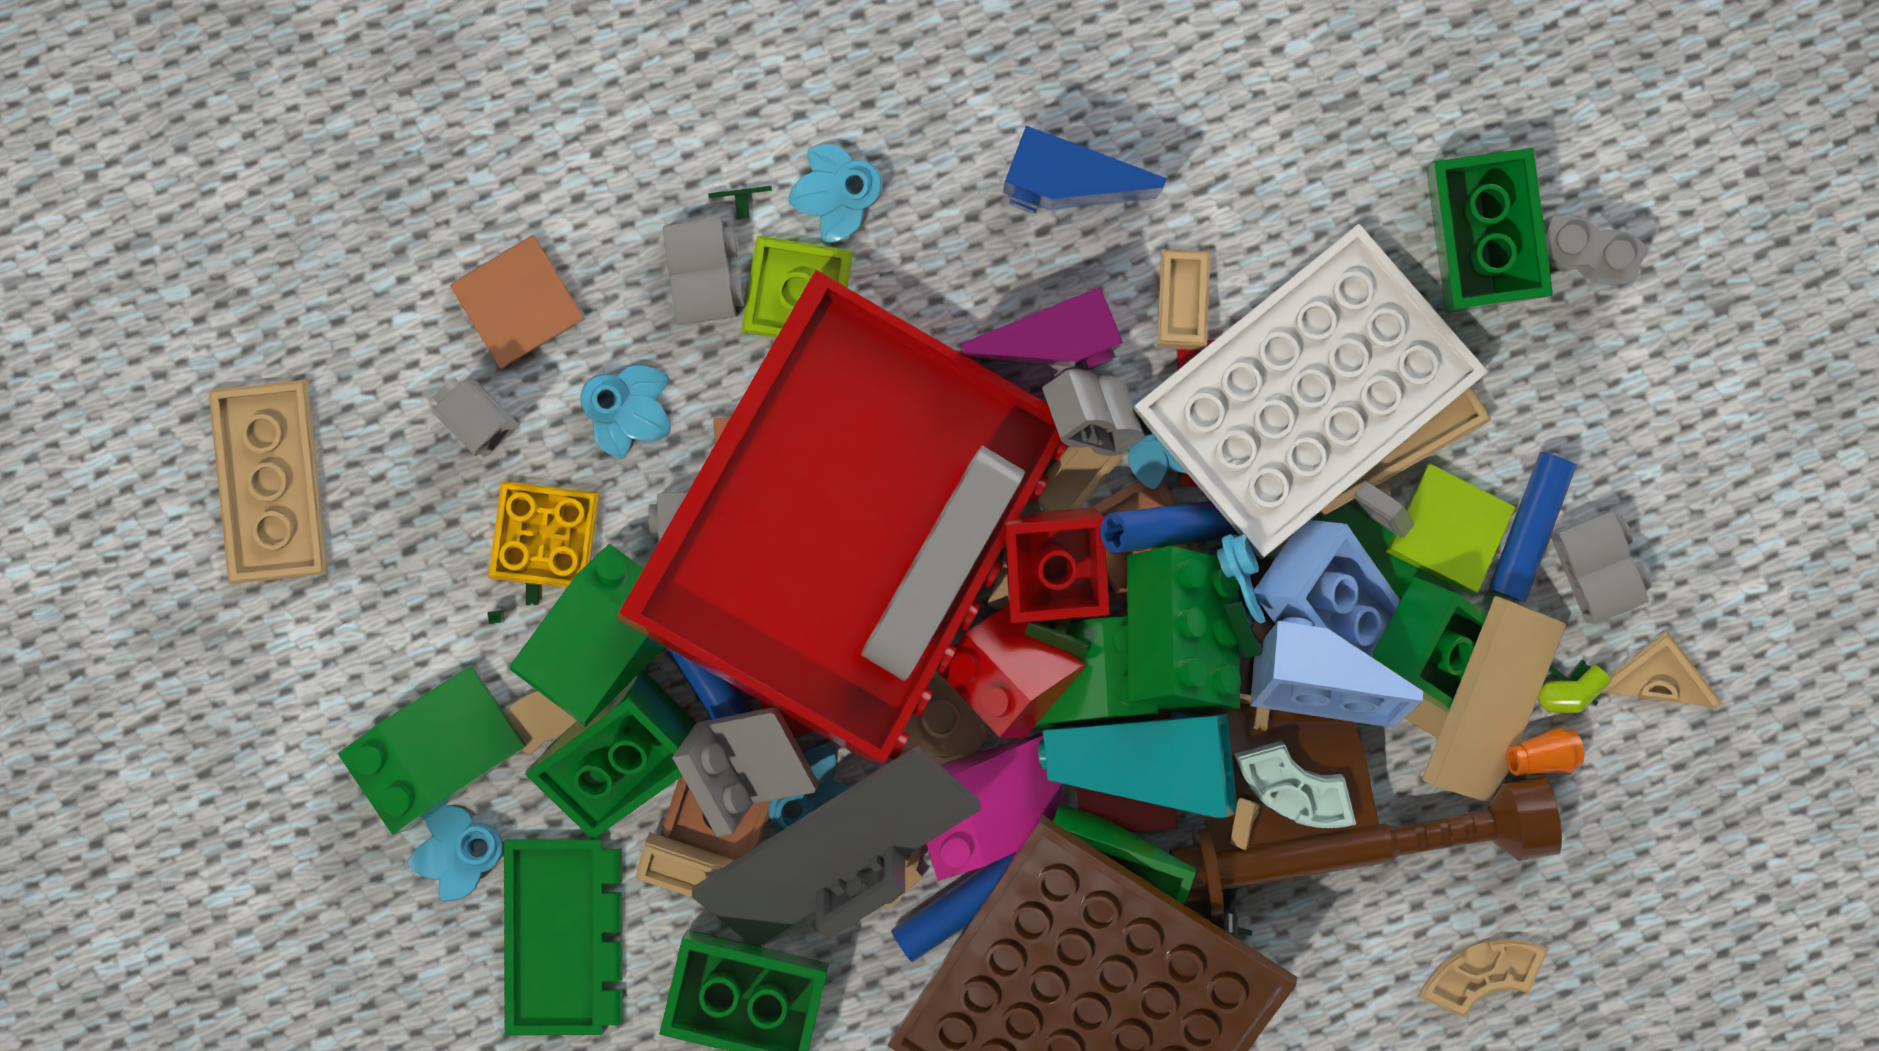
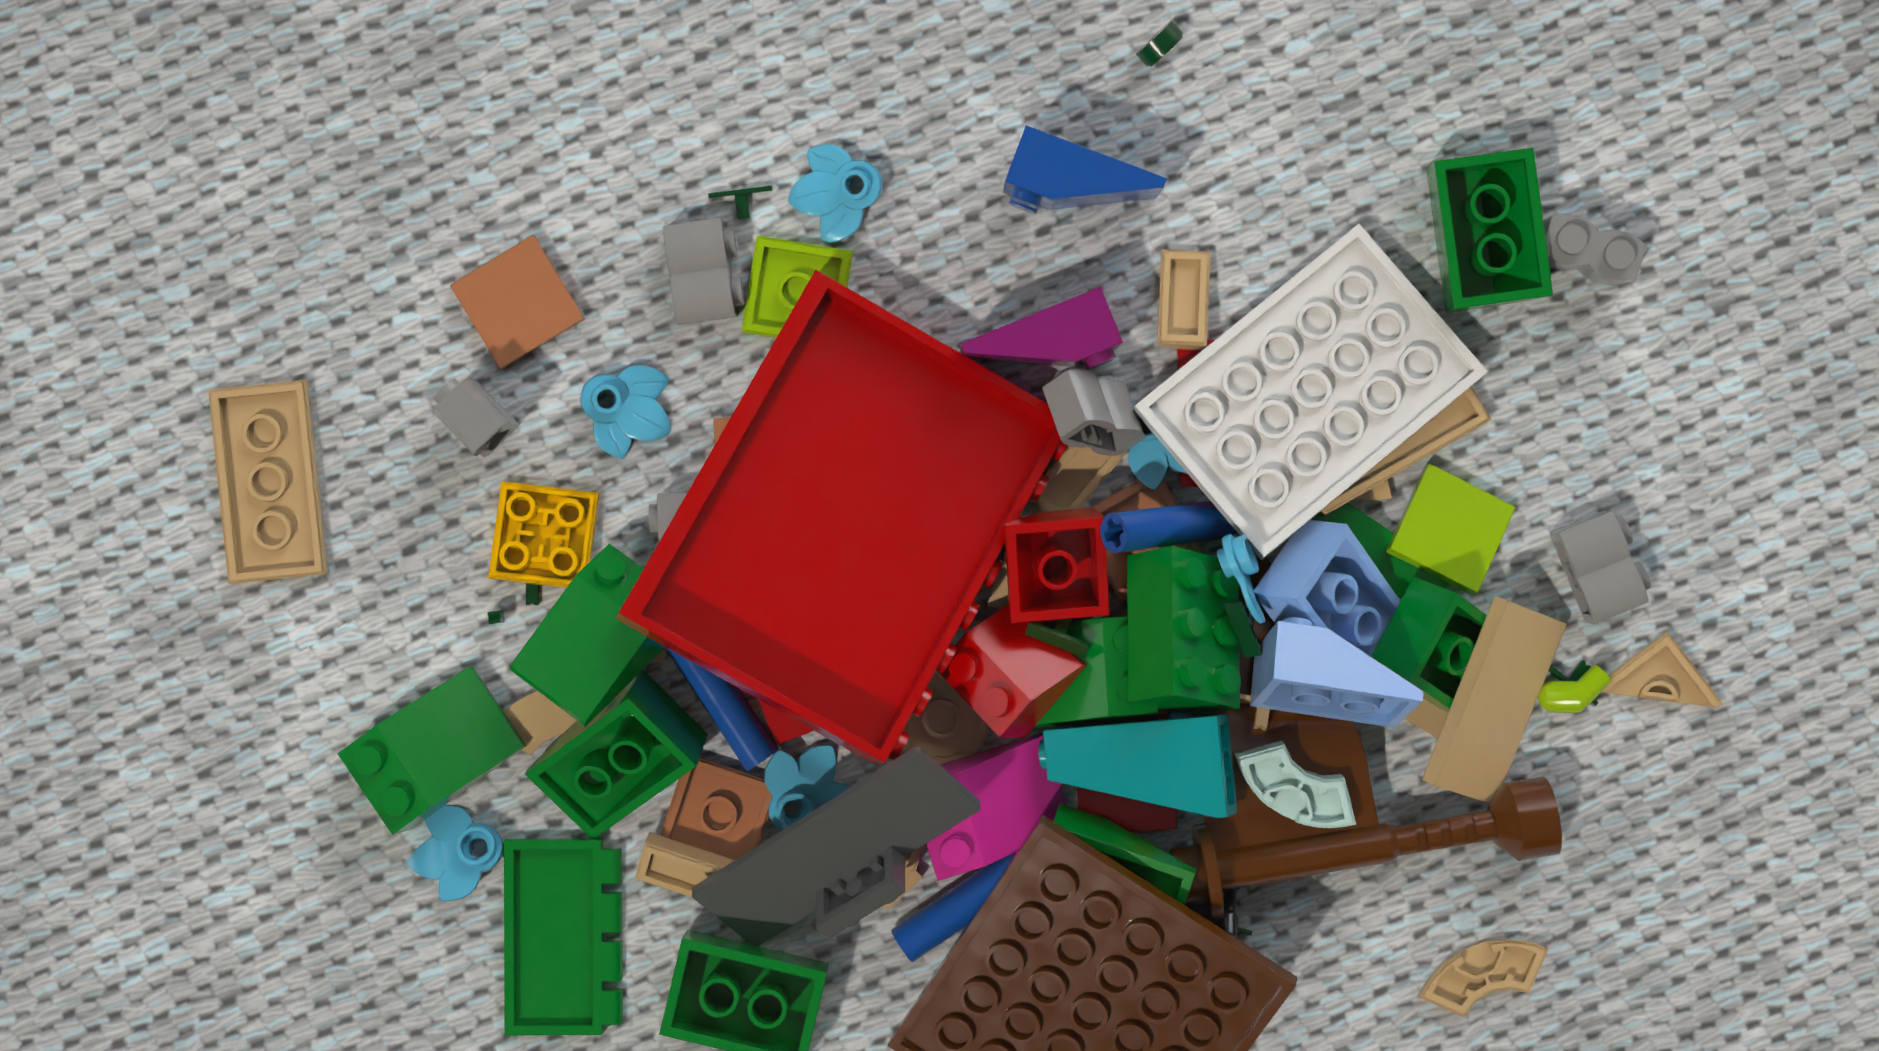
light grey bracket [672,707,819,837] -> none
light grey beam [861,445,1025,681] -> none
tan piece [1230,797,1260,850] -> none
light grey tile [1355,481,1415,537] -> none
blue piece [1488,452,1577,603] -> none
orange cone [1506,727,1584,776] -> none
none -> dark green tile [1136,20,1183,67]

